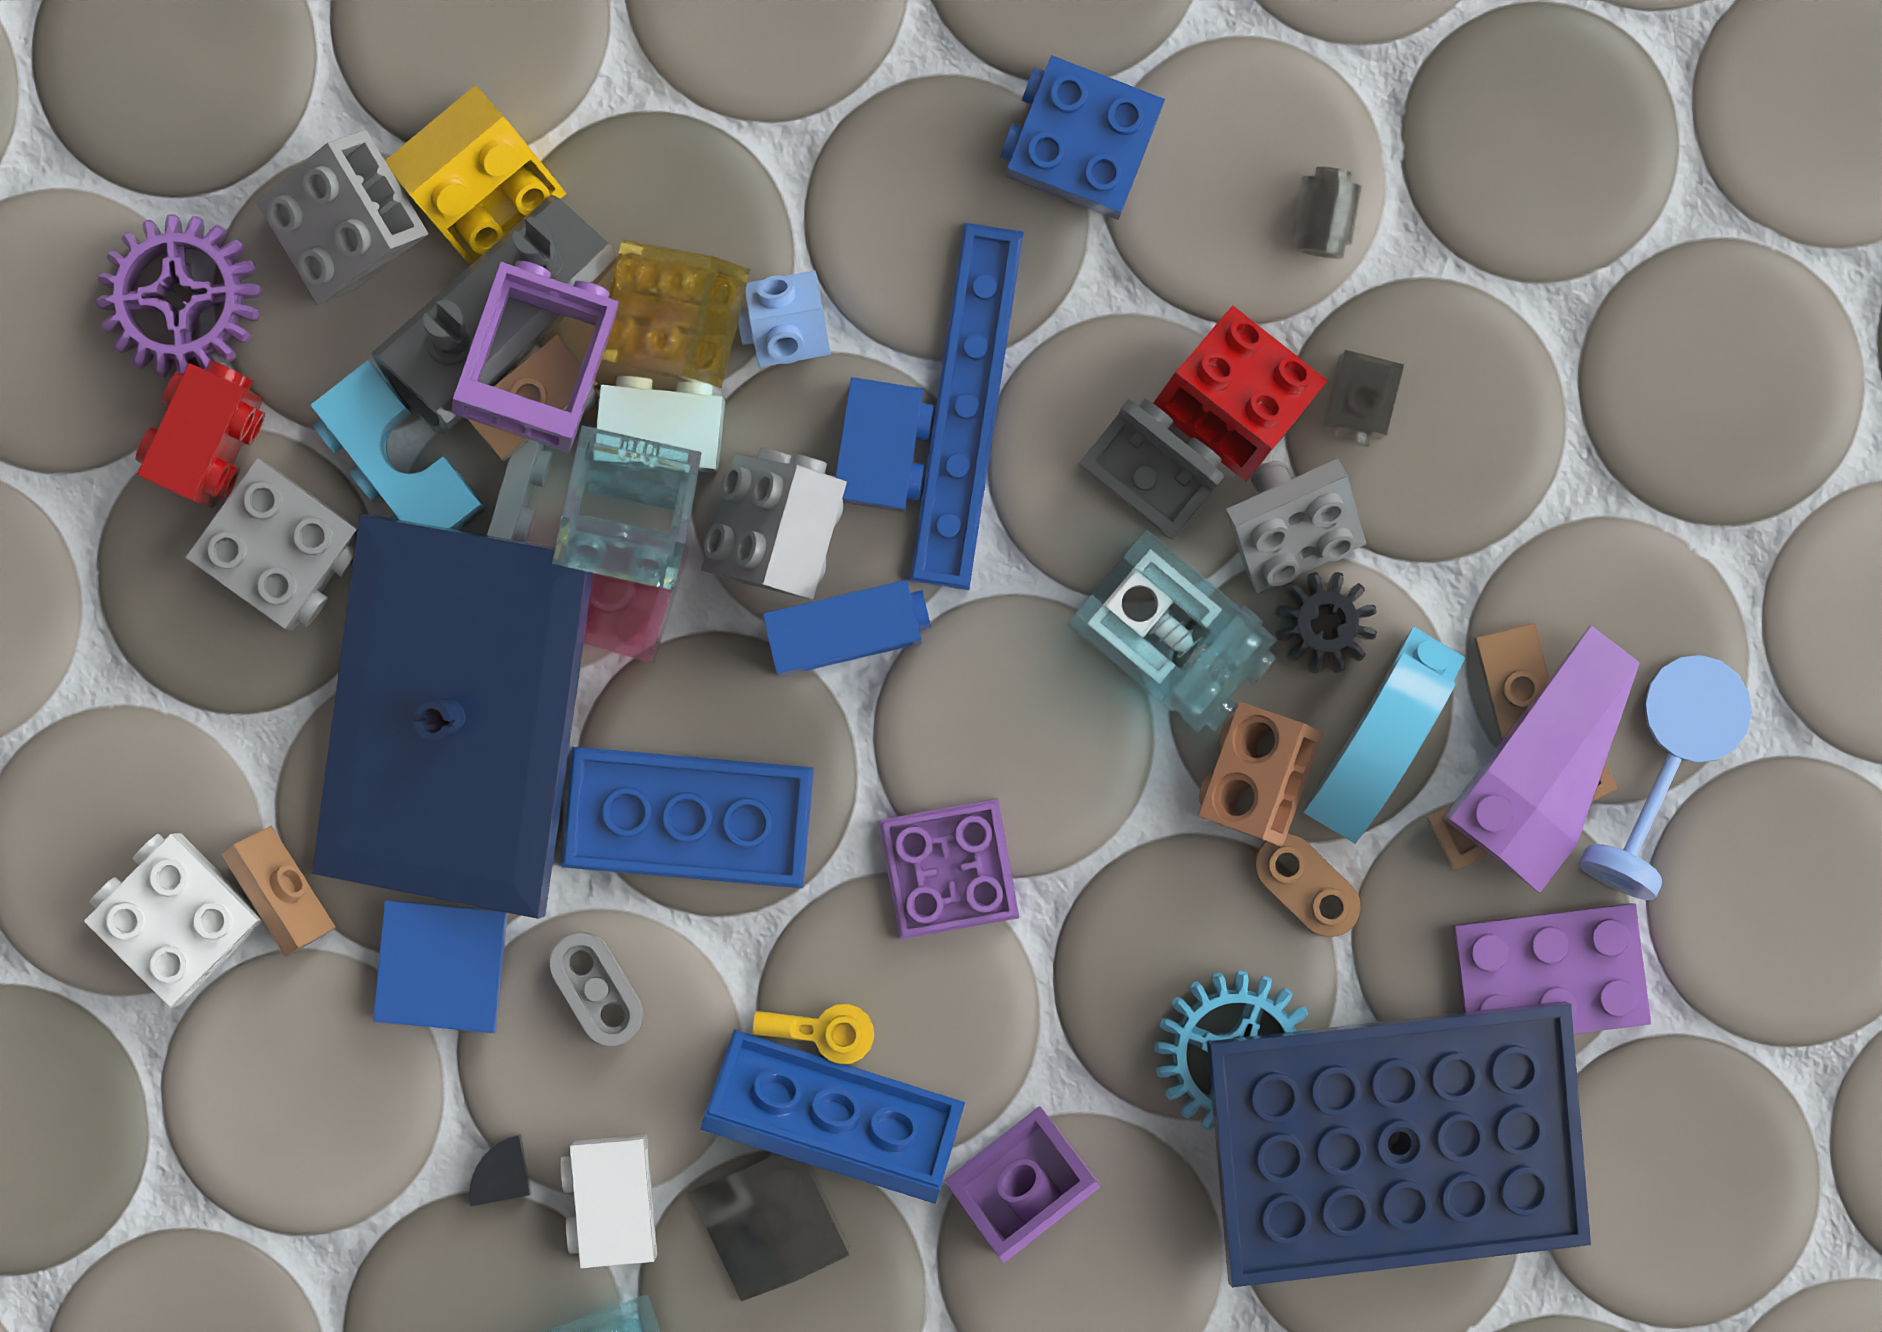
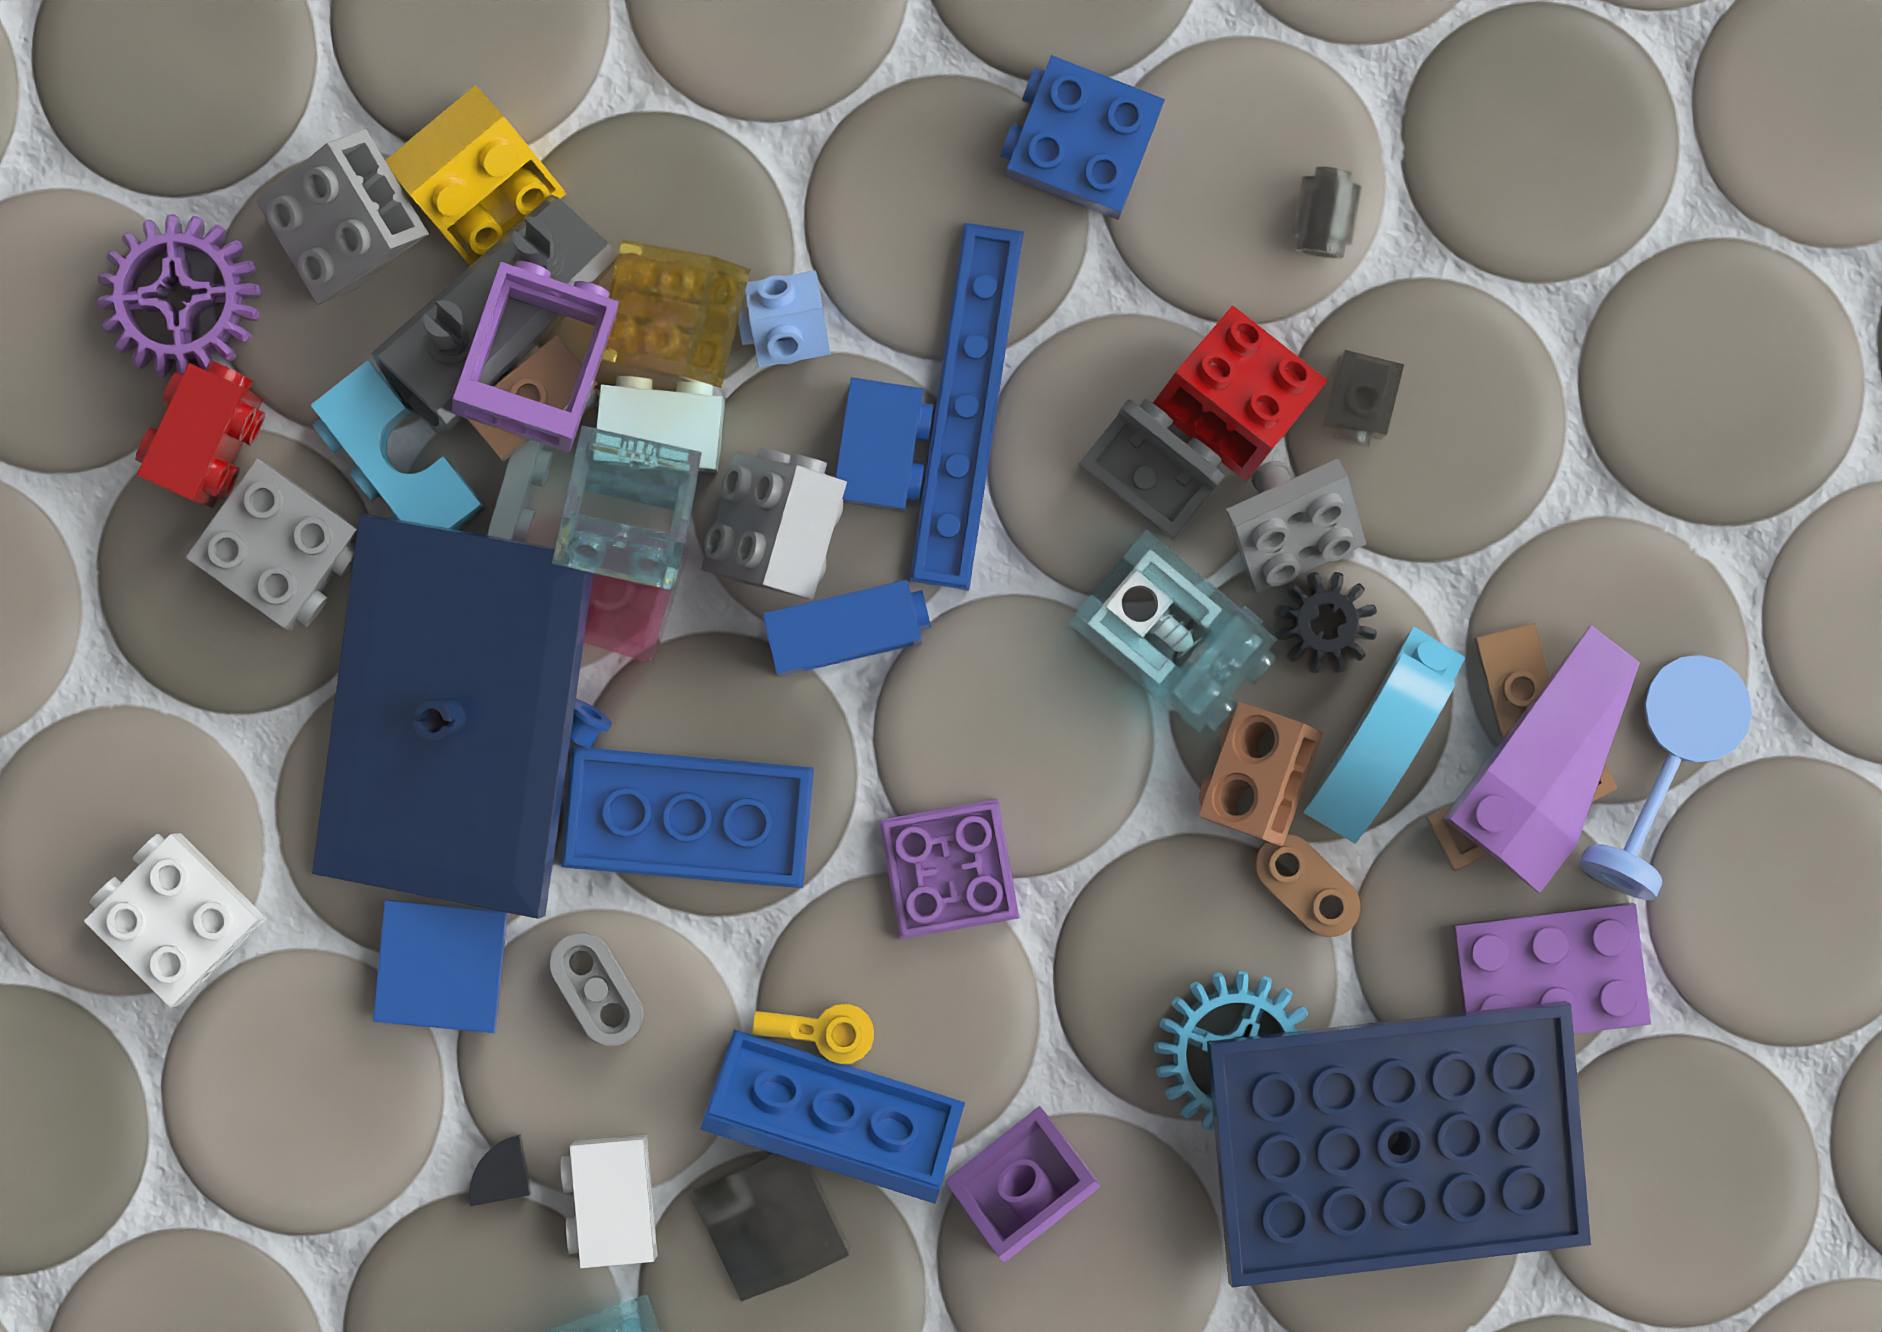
medium nougat plate [221,825,336,957] -> none
none -> blue piece [570,699,612,748]

